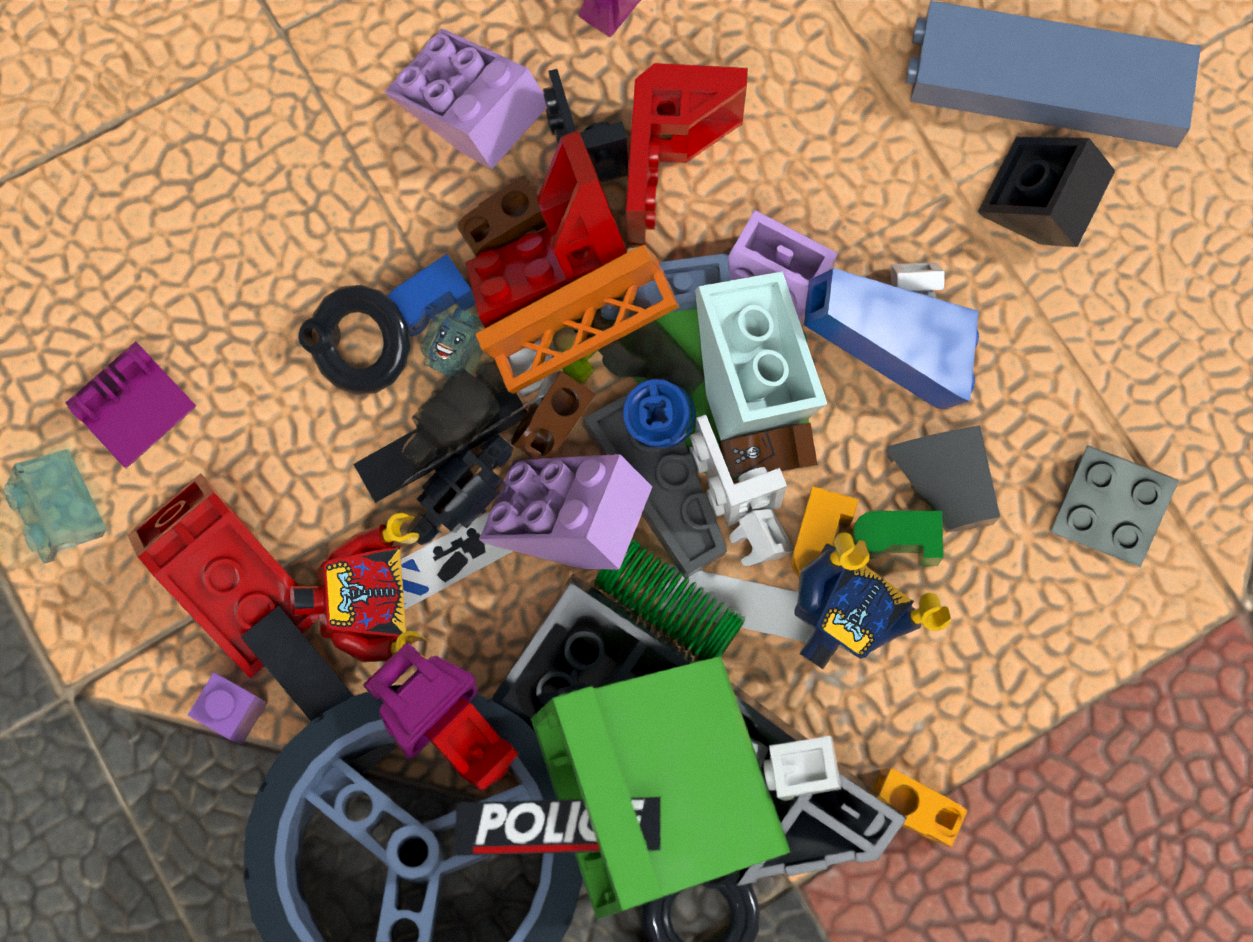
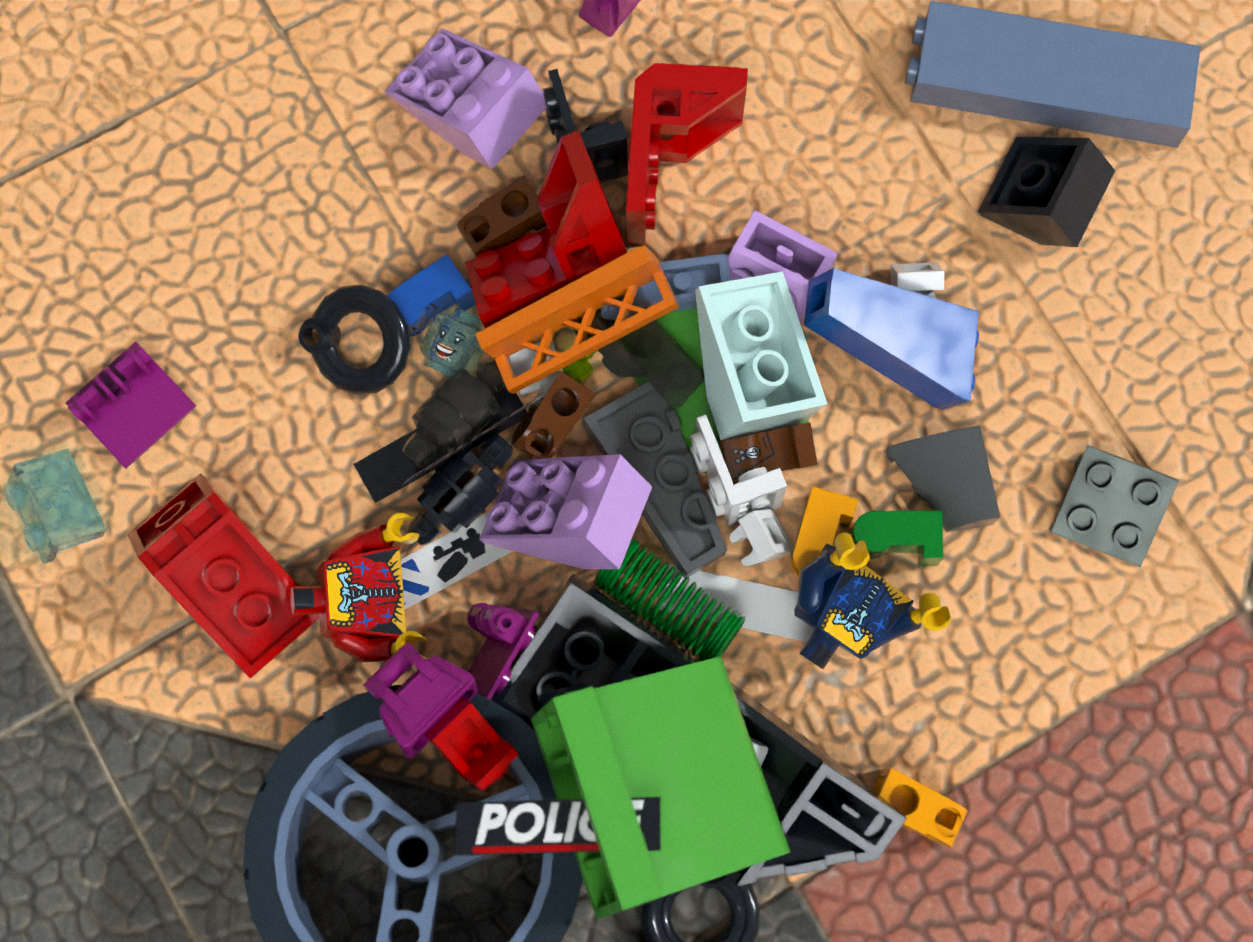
medium lavender brick [188,672,268,745] -> none
black sticker [241,606,396,776] -> none
blue wheel [623,379,696,448] -> none
white bracket [764,736,841,801] -> none
none -> magenta hinge [467,603,540,700]

